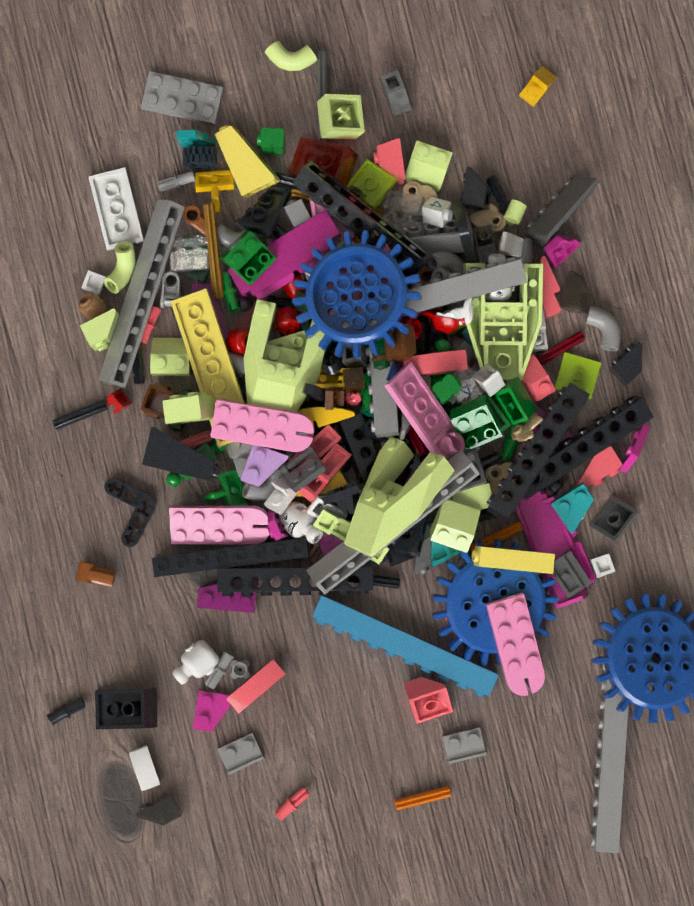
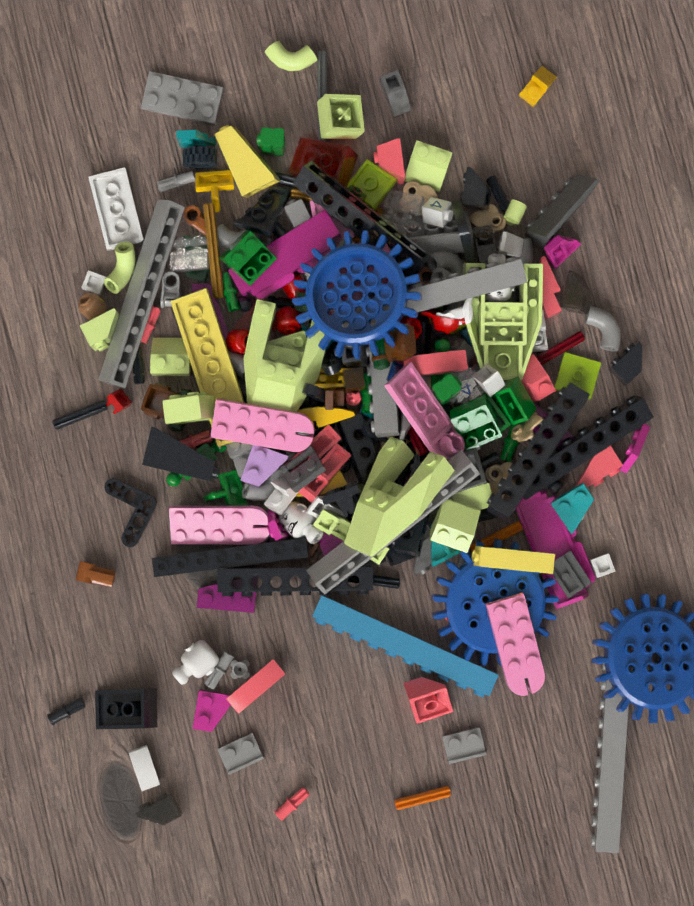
dark grey slope [589,495,640,543] -> none

